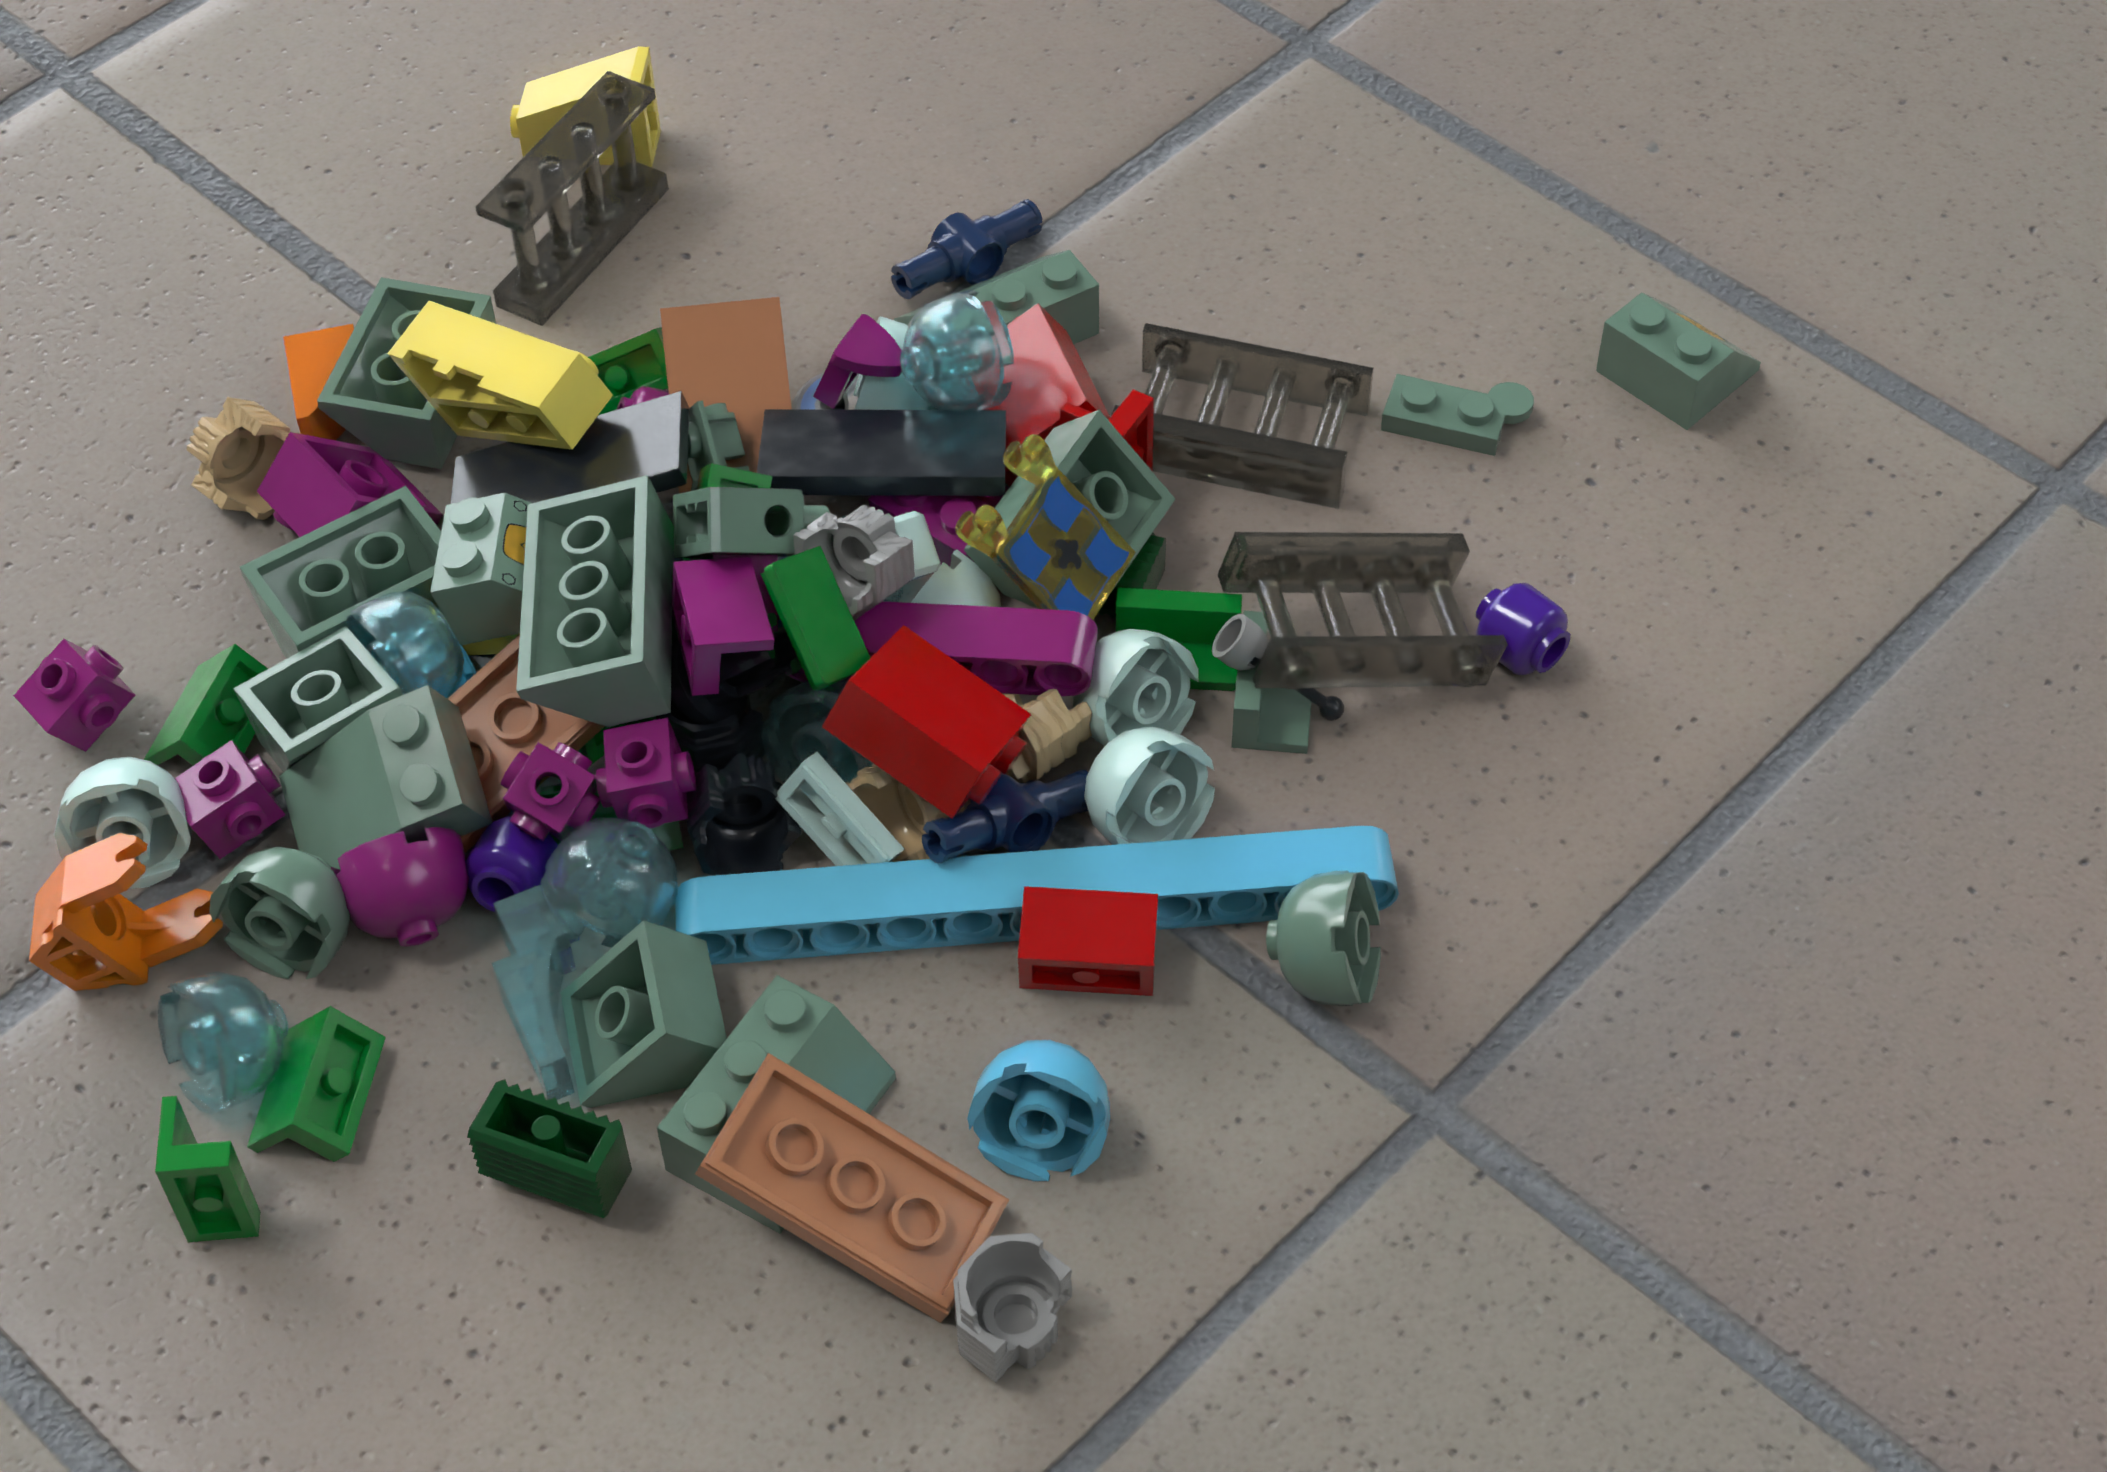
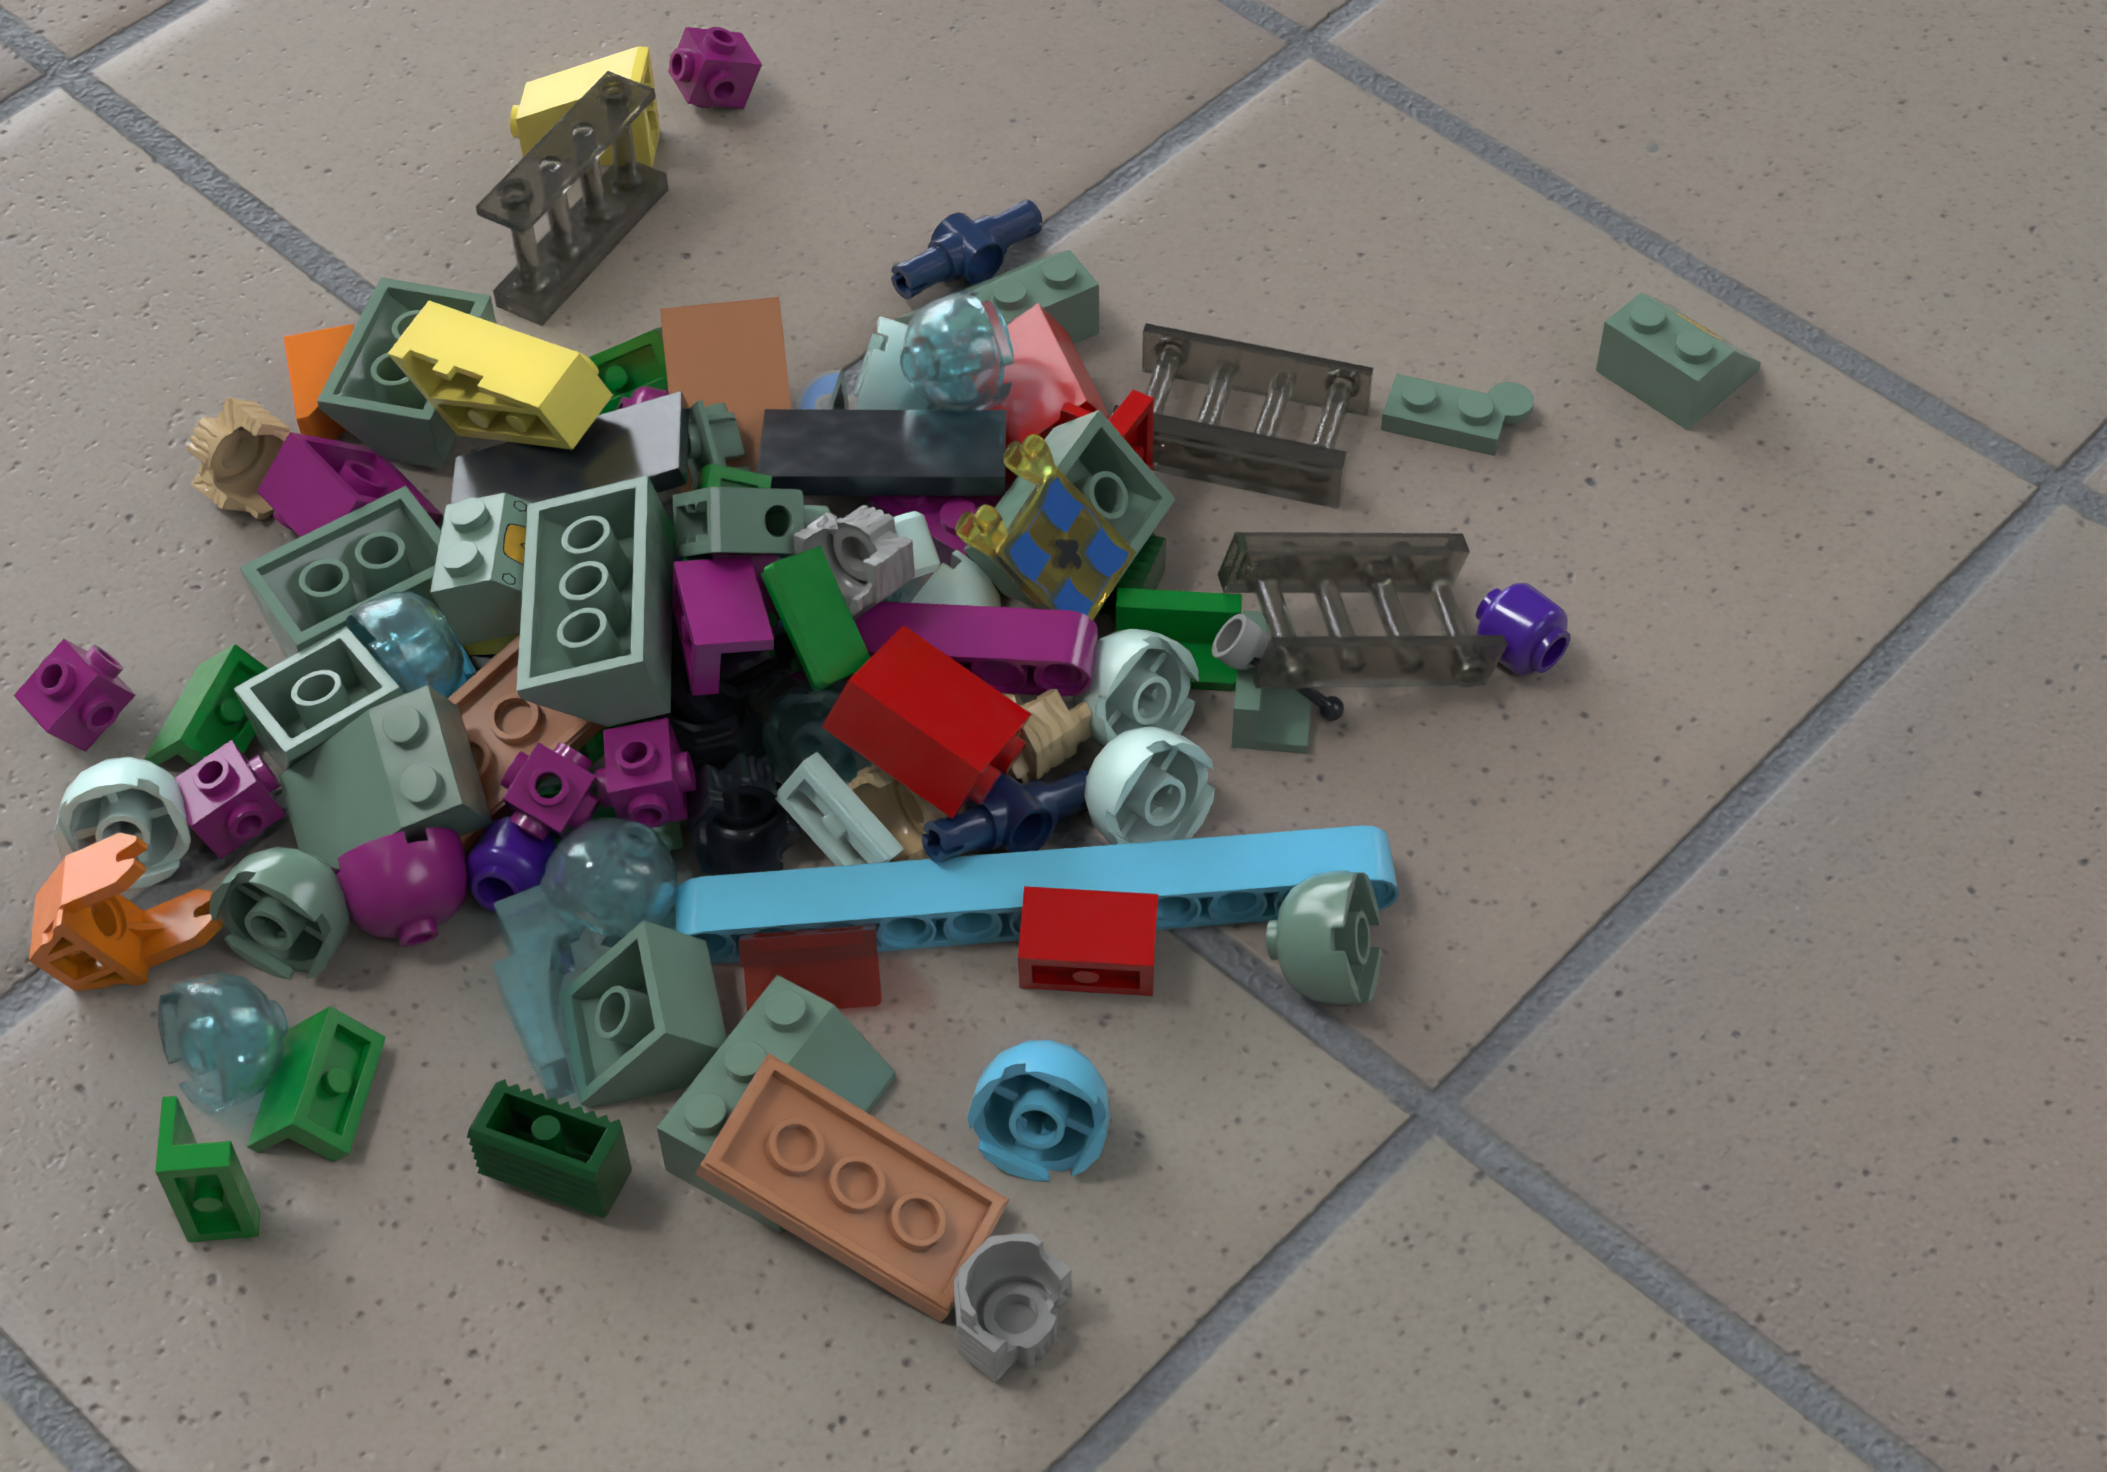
magenta tile [813,314,906,409] -> none
none -> magenta brick [668,27,762,109]
none -> clear red panel [739,924,882,1012]

